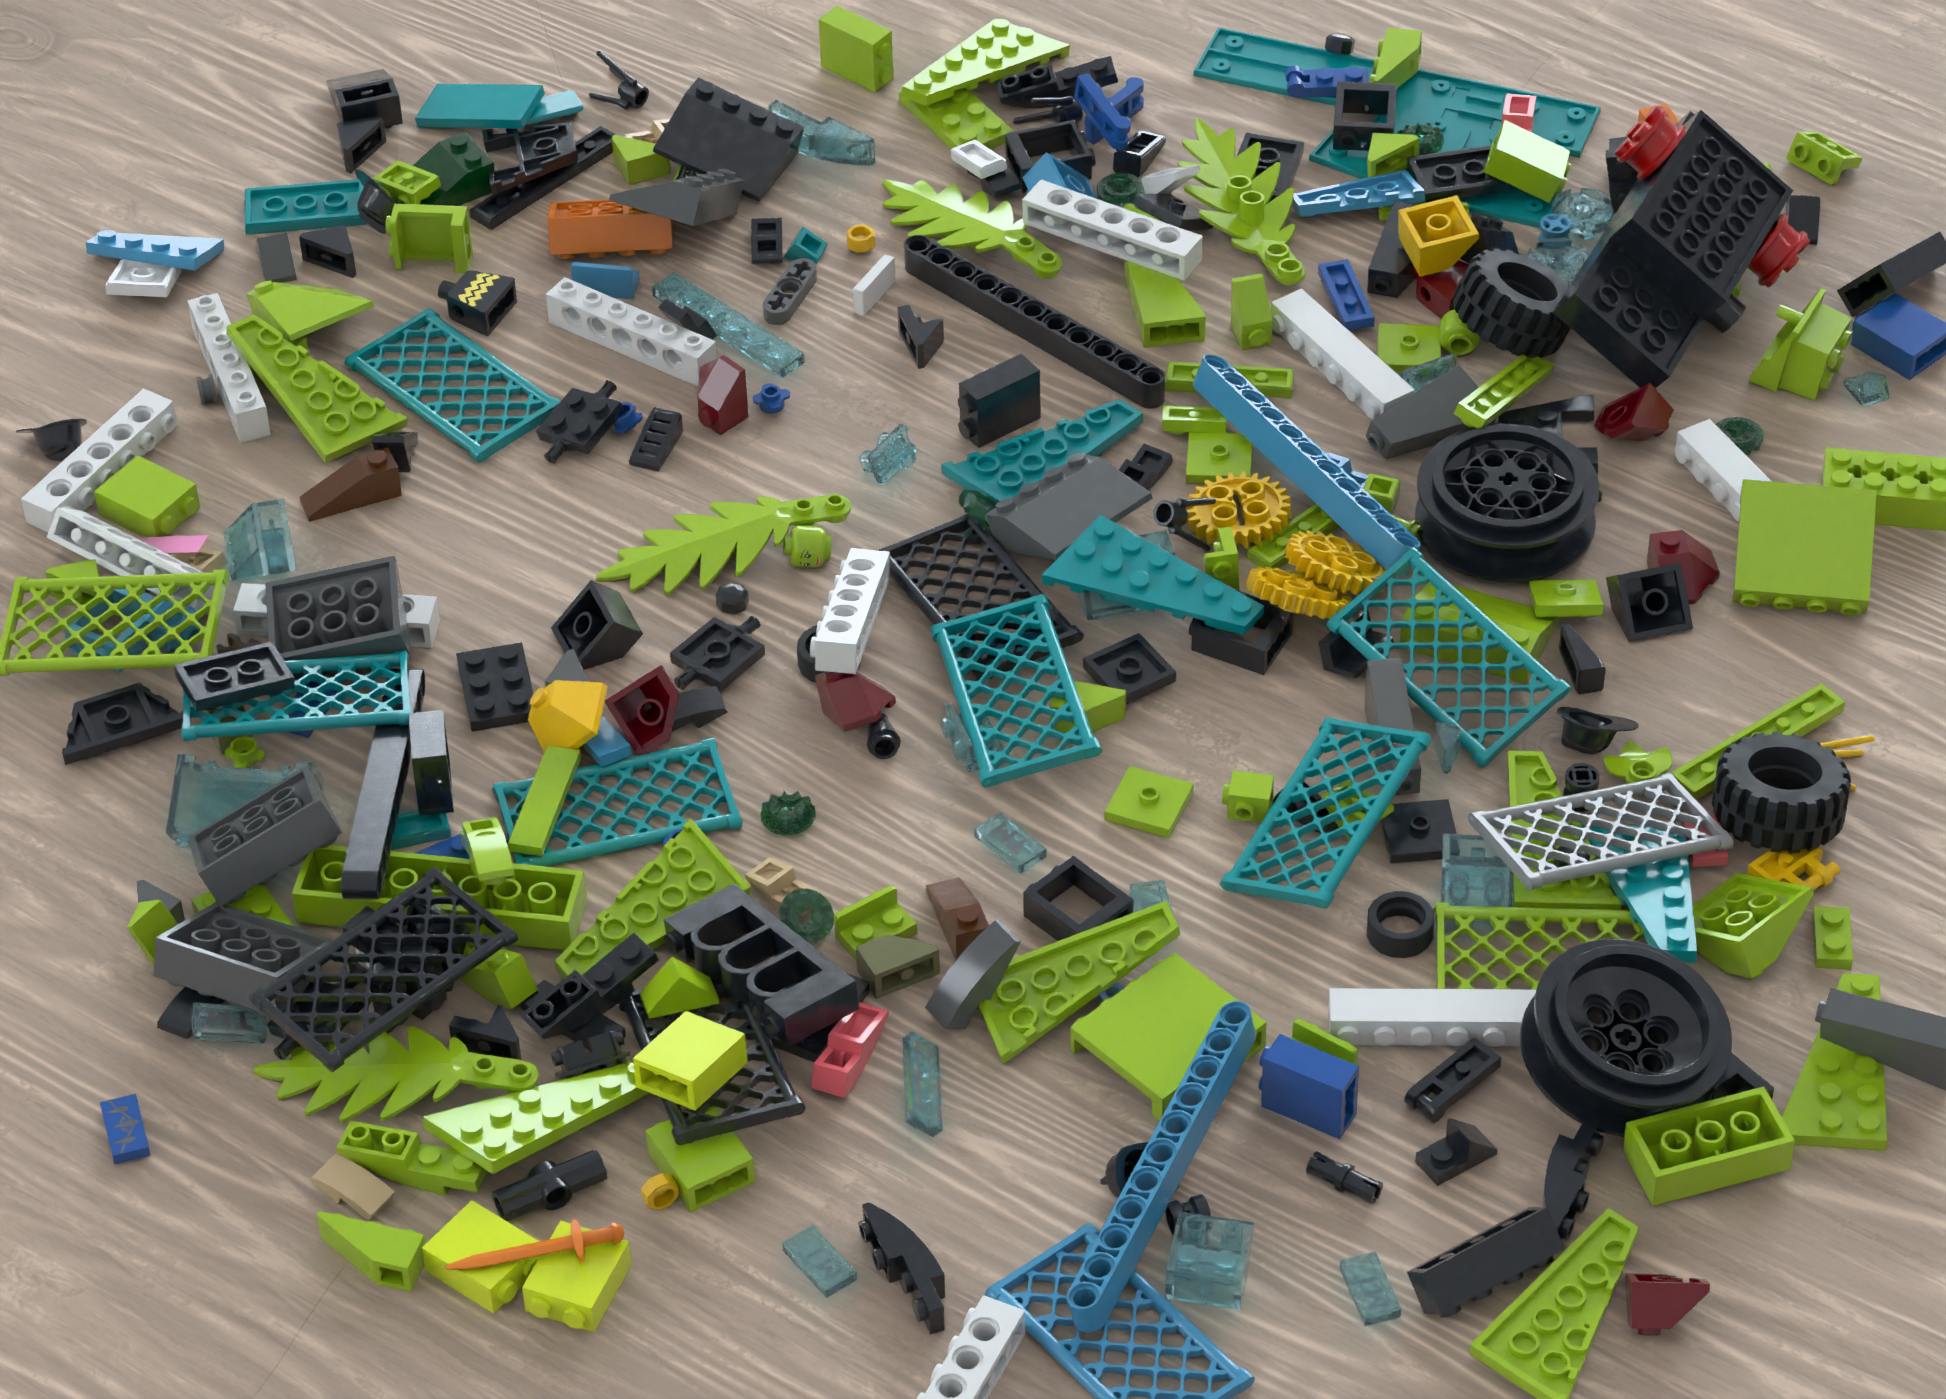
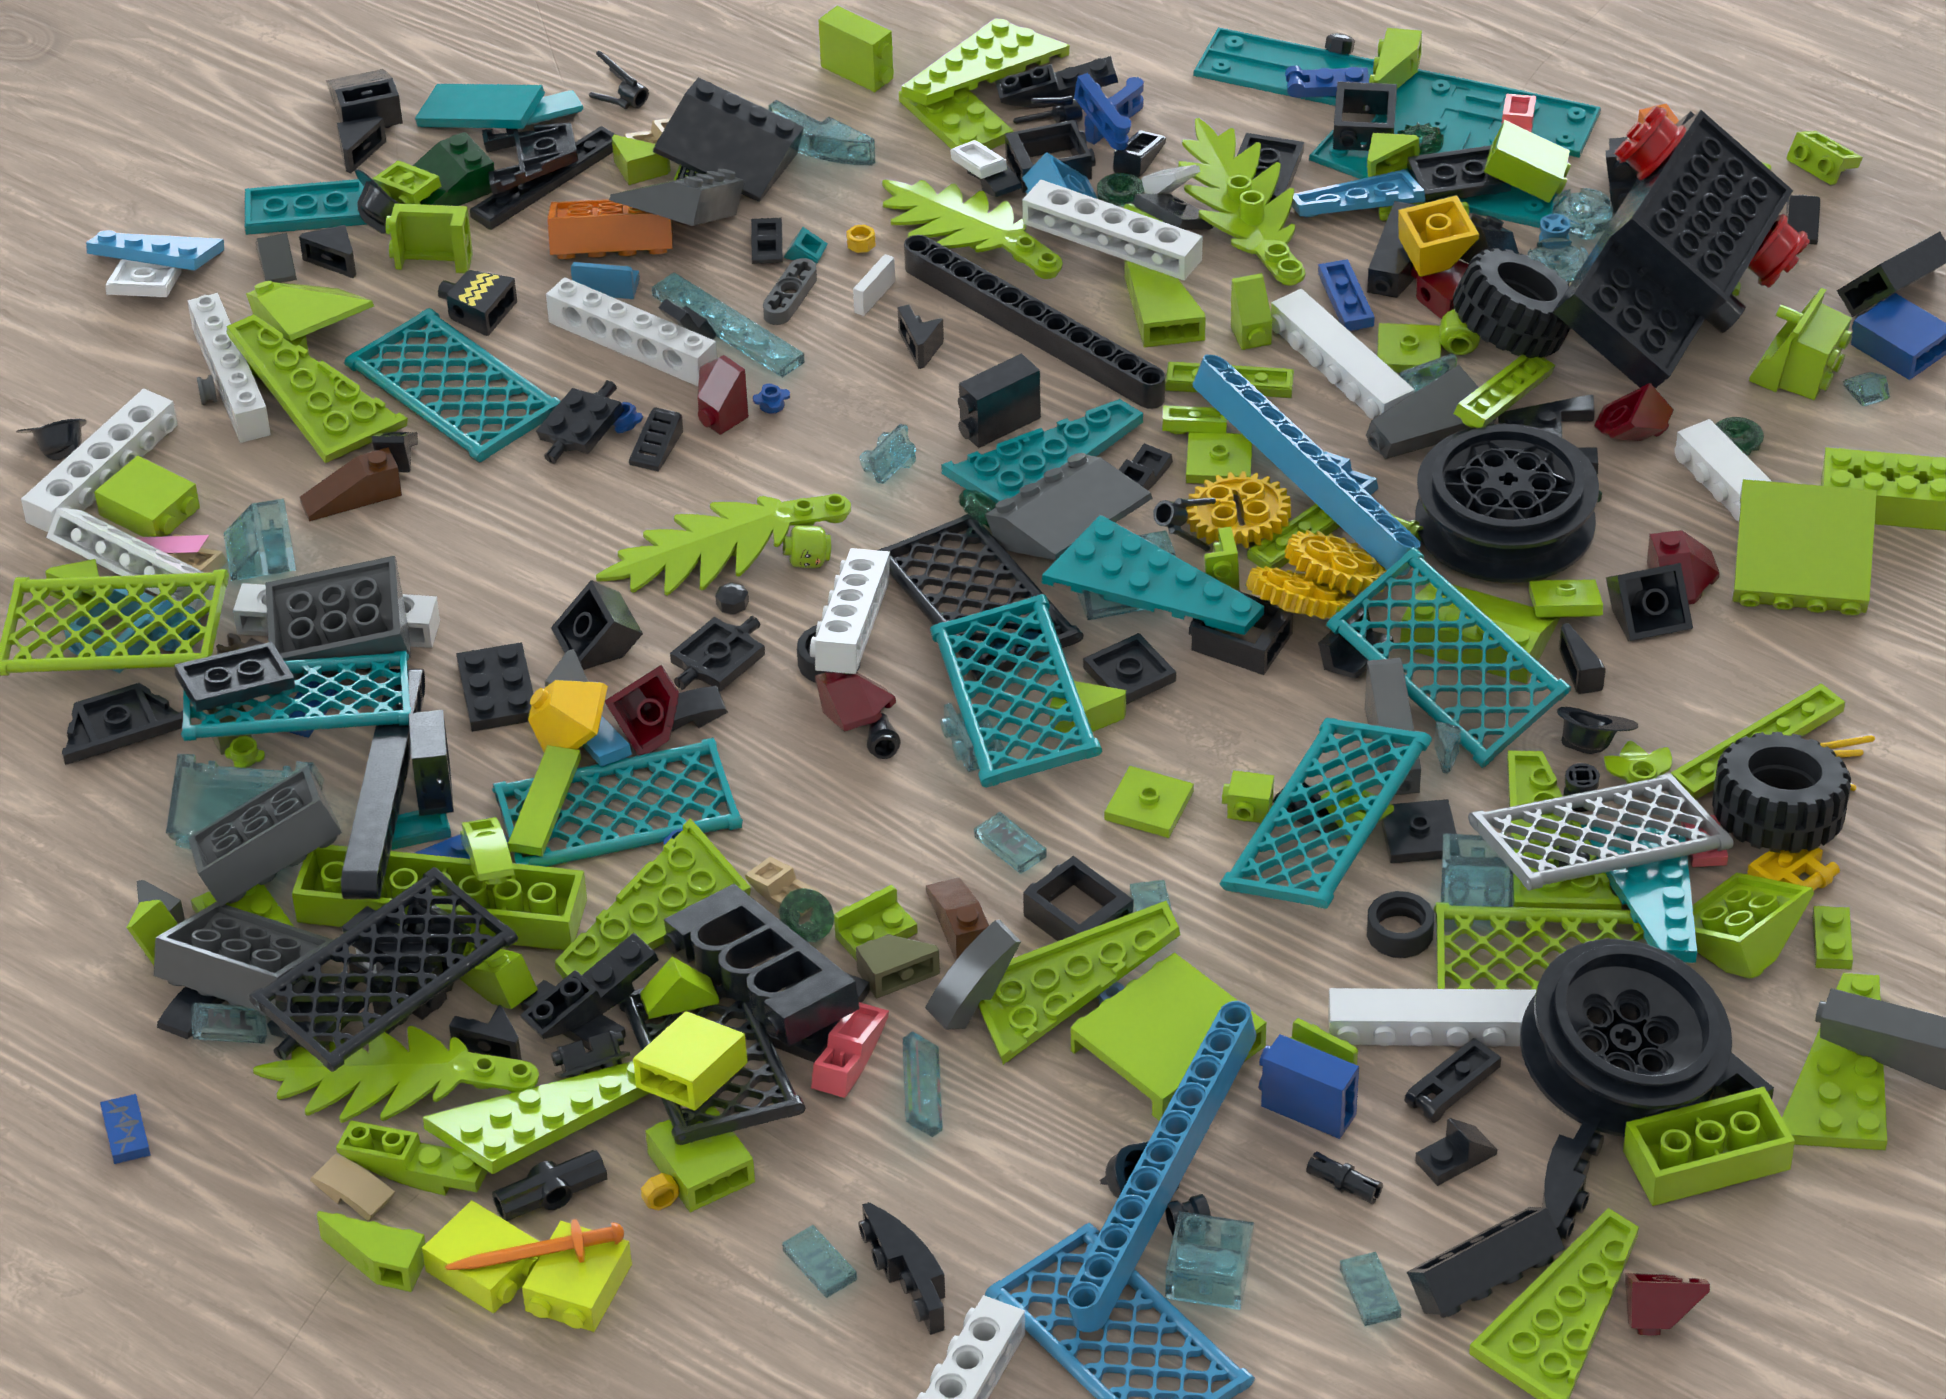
clear green gear [760,791,816,835] -> none
lime slope [1363,473,1401,514] -> none

